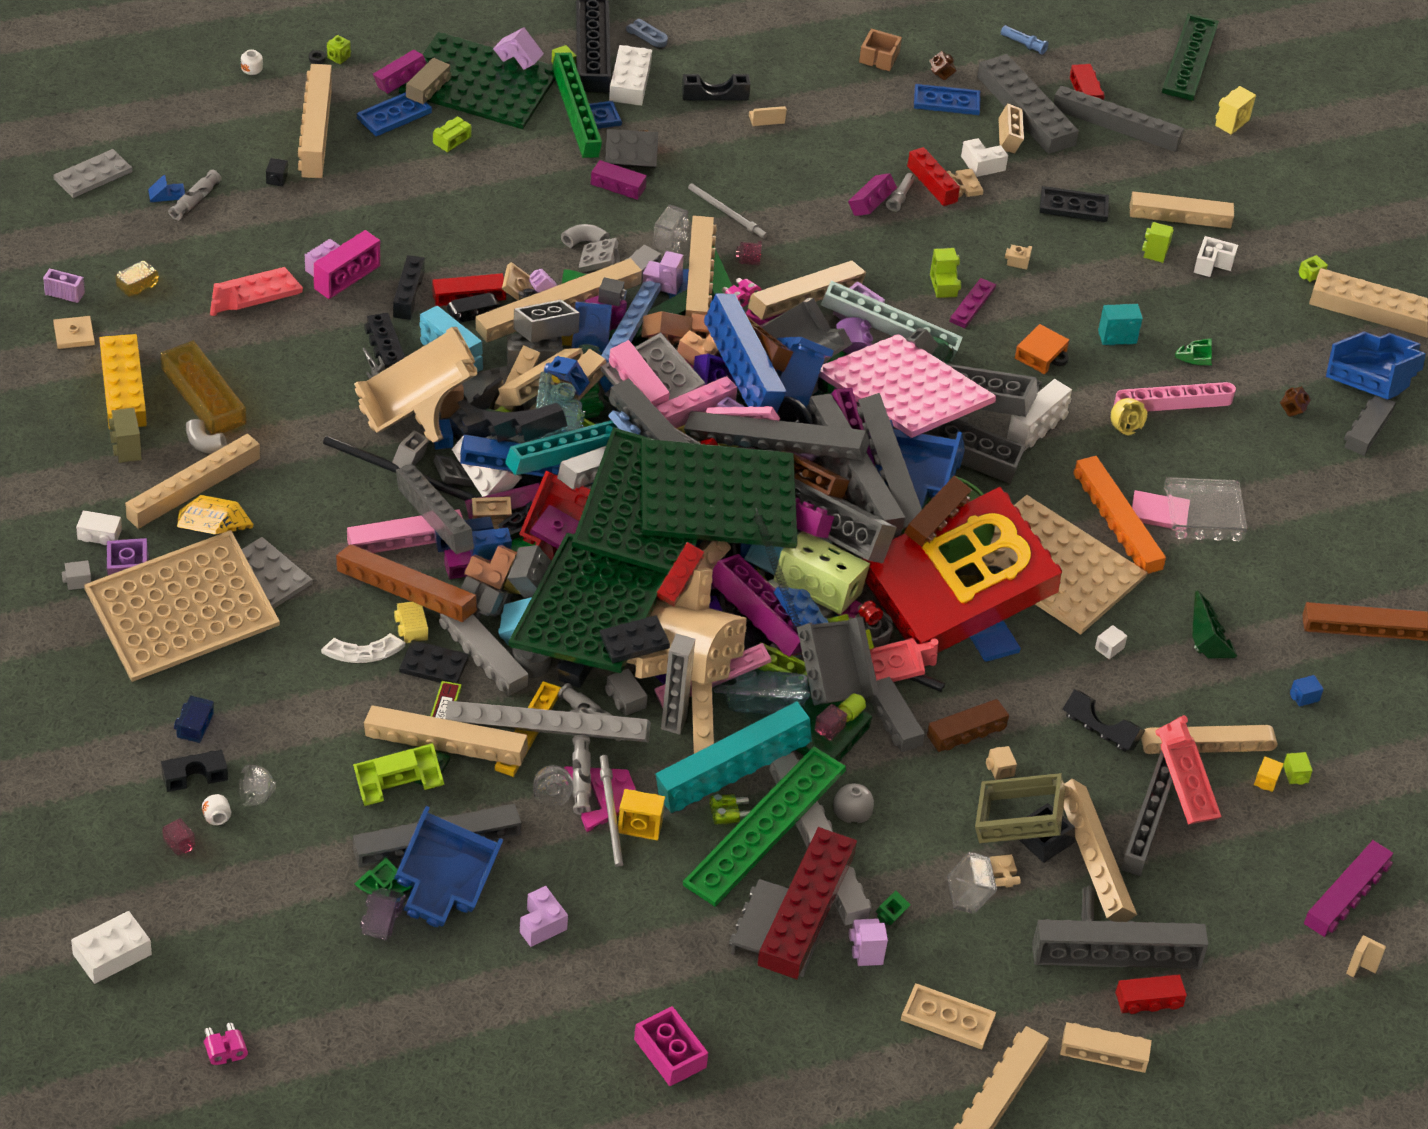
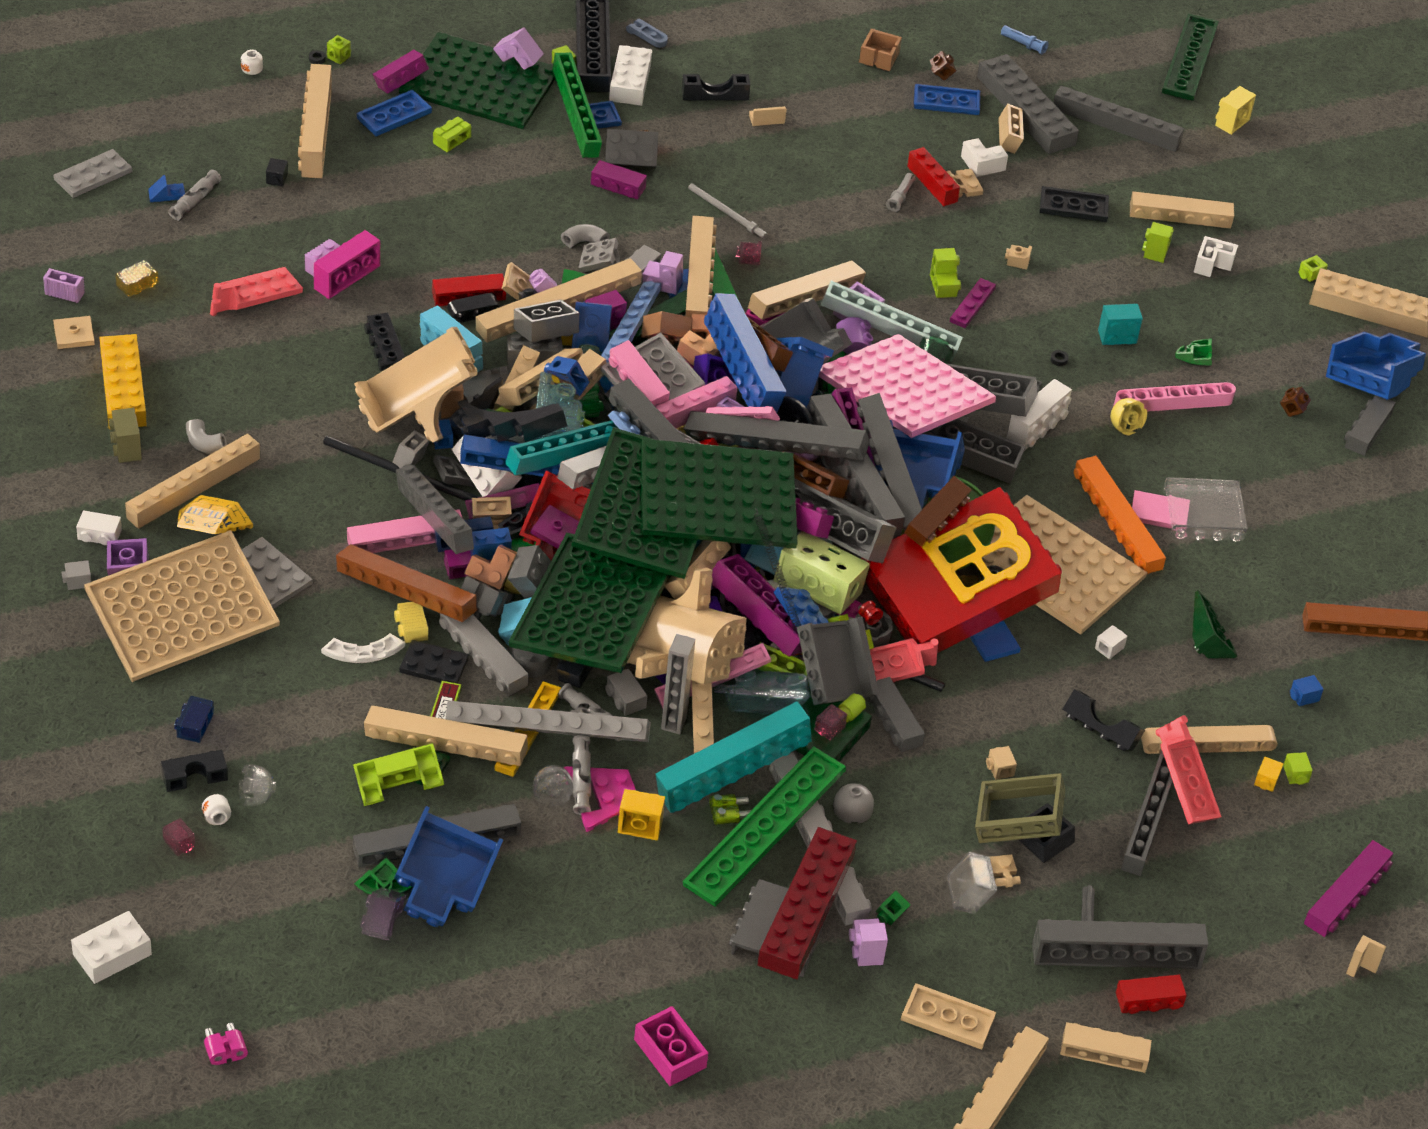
clear yellow brick [160,340,246,435] -> none
dark grey piece [363,348,385,379] -> none
black arch [393,255,425,320] -> none
dark tan brick [406,58,451,104] -> none
lavender brick [520,886,568,947] -> none
dark grey brick [598,277,627,307] -> none
black plate [600,615,670,664] -> none
light grey bar [600,755,623,867] -> none
clear brick [653,204,689,254] -> none
red brick [657,542,704,607] -> none
dark pink piece [722,278,762,307] -> none
magenta brick [848,173,897,216] -> none
dark grey brick [906,328,939,355] -> none
reddish brown brick [927,699,1009,752] -> none
orange panel [1015,324,1069,374] -> none
tan brick [1064,779,1137,922] -> none
red brick [1070,64,1105,100] -> none

